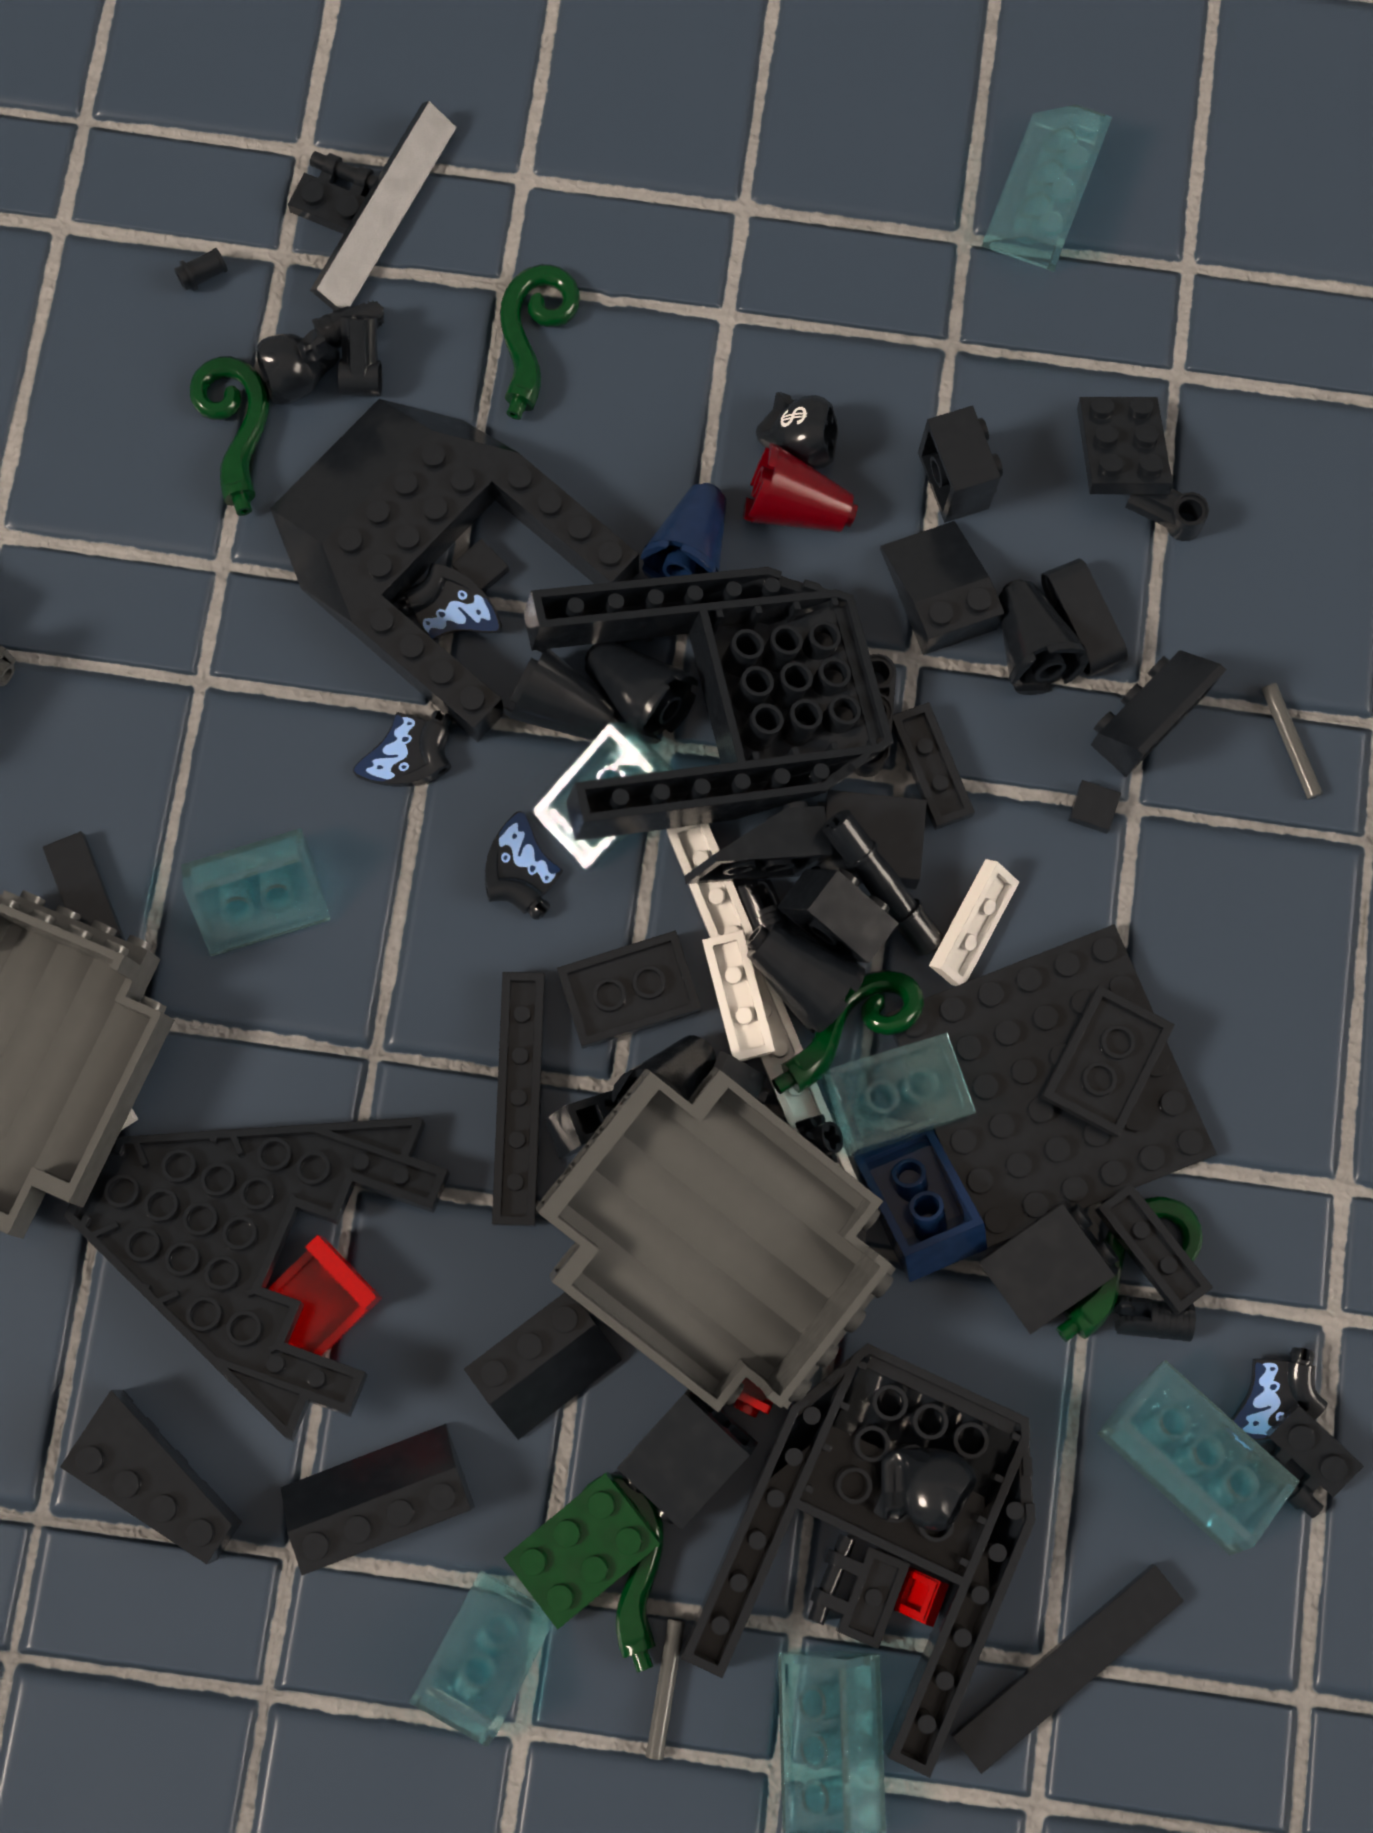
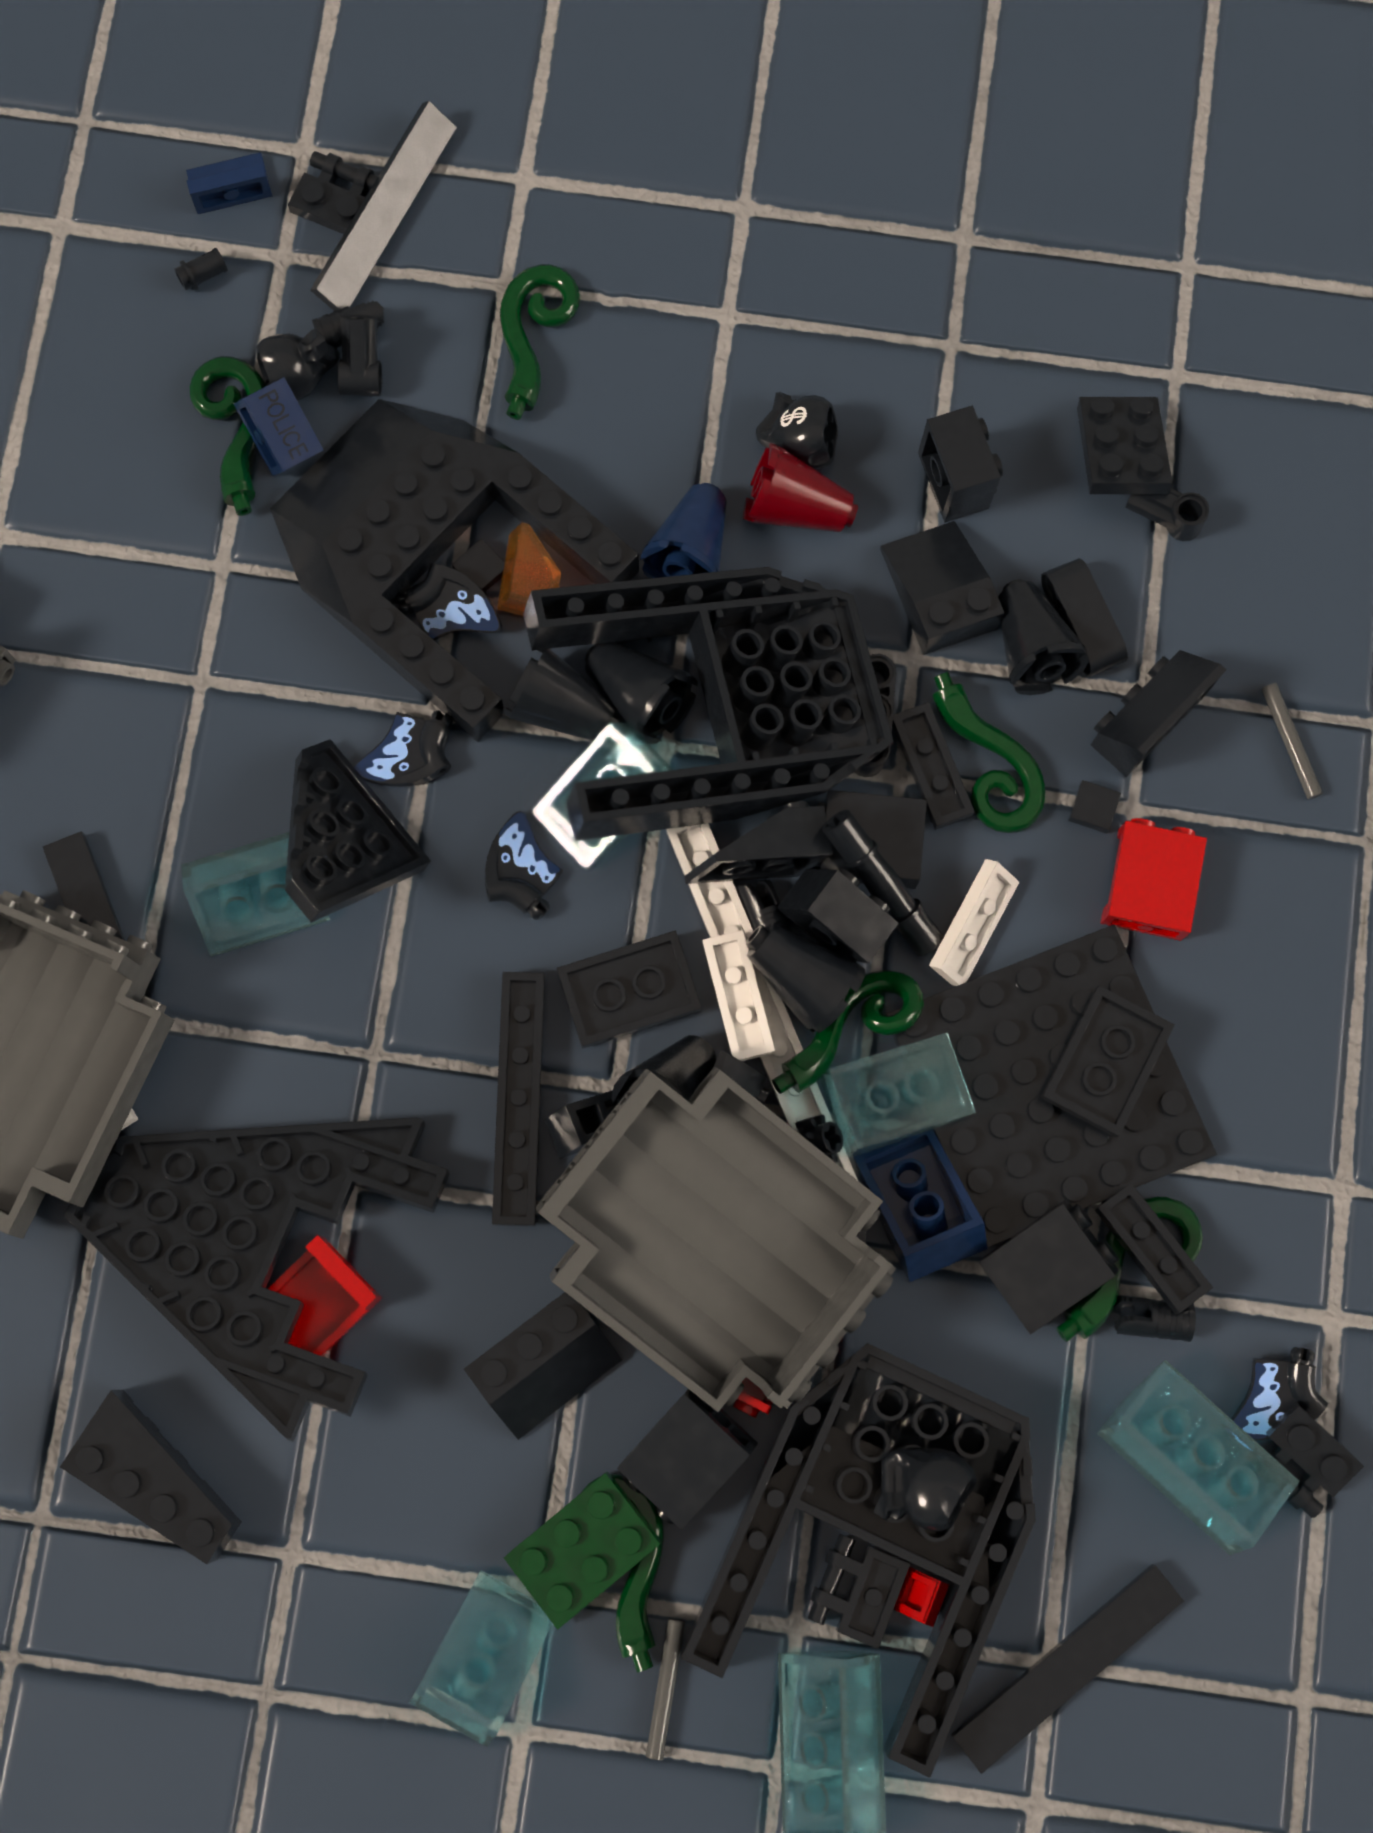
black slope [281,1424,475,1575] -> none
clear light blue slope [982,104,1112,272] -> none
none -> dark blue panel [186,152,272,214]
none -> dark blue panel [234,377,323,476]
none -> black plate [285,739,431,923]
none -> clear orange slope [497,522,561,616]
none -> dark green plant [932,672,1045,833]
none -> red panel [1100,818,1207,941]

